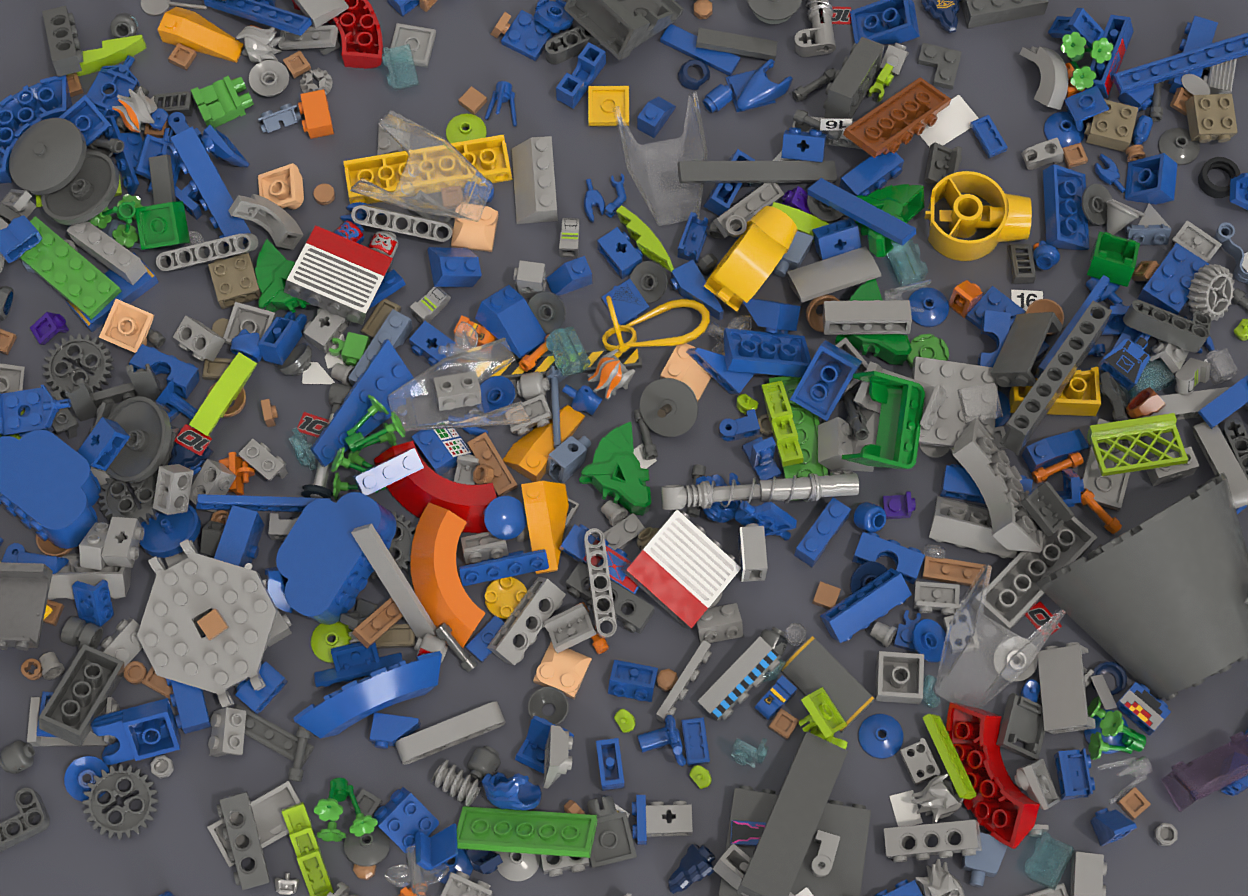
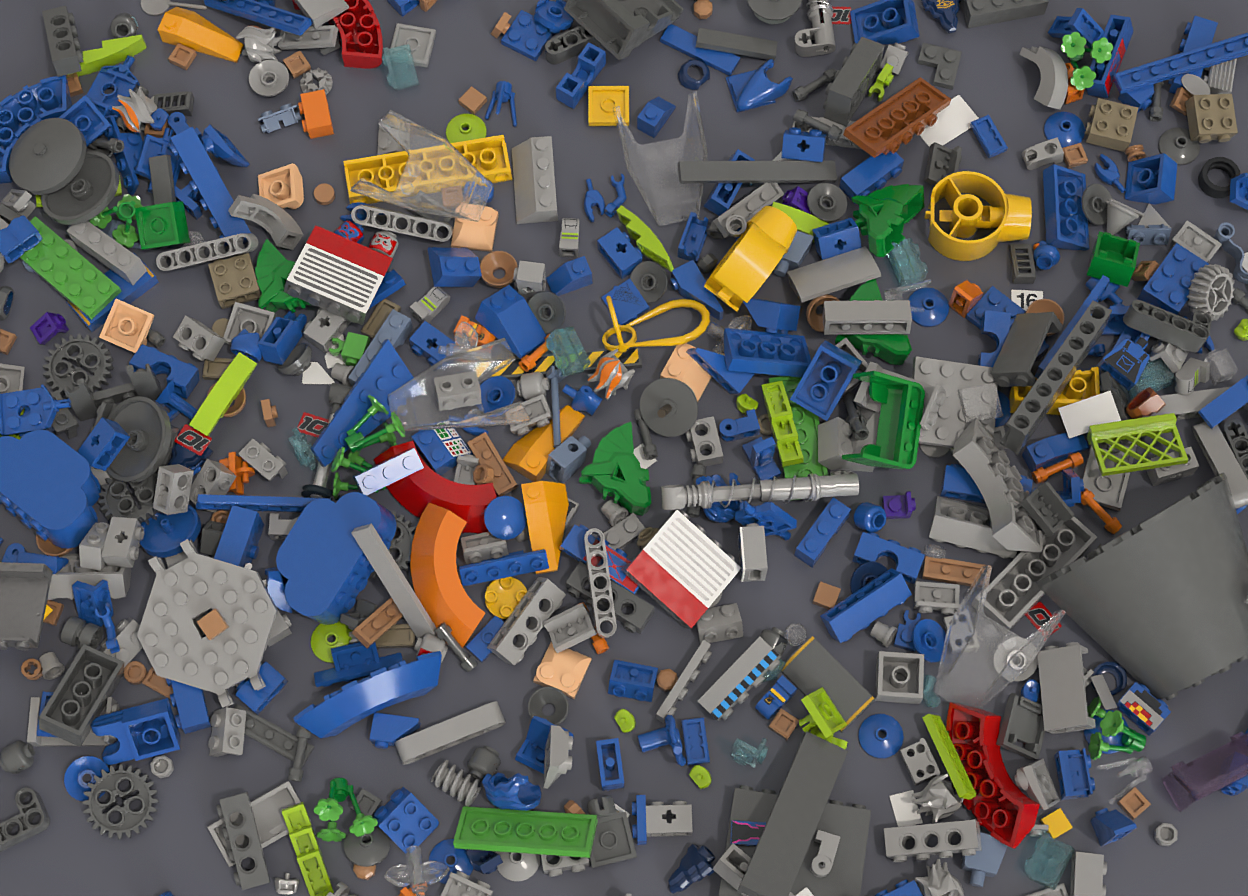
bright green hips [191,75,254,128] -> none
blue piece [415,823,458,871] -> none
blue brick [702,84,733,113] -> none
blue tile [807,178,916,246] -> none
white sticker [820,119,852,130] -> none
bright green tile [907,334,949,369] -> none
blue piece [1064,85,1109,131] -> none
blue piece [1133,115,1153,145] -> none
none -> blue arm [95,602,120,654]
none -> medium nougat piece [480,251,518,288]
none -> light grey brick [685,416,723,467]
none -> yellow tile [1040,808,1073,840]
none -> white sticker [1058,391,1121,438]

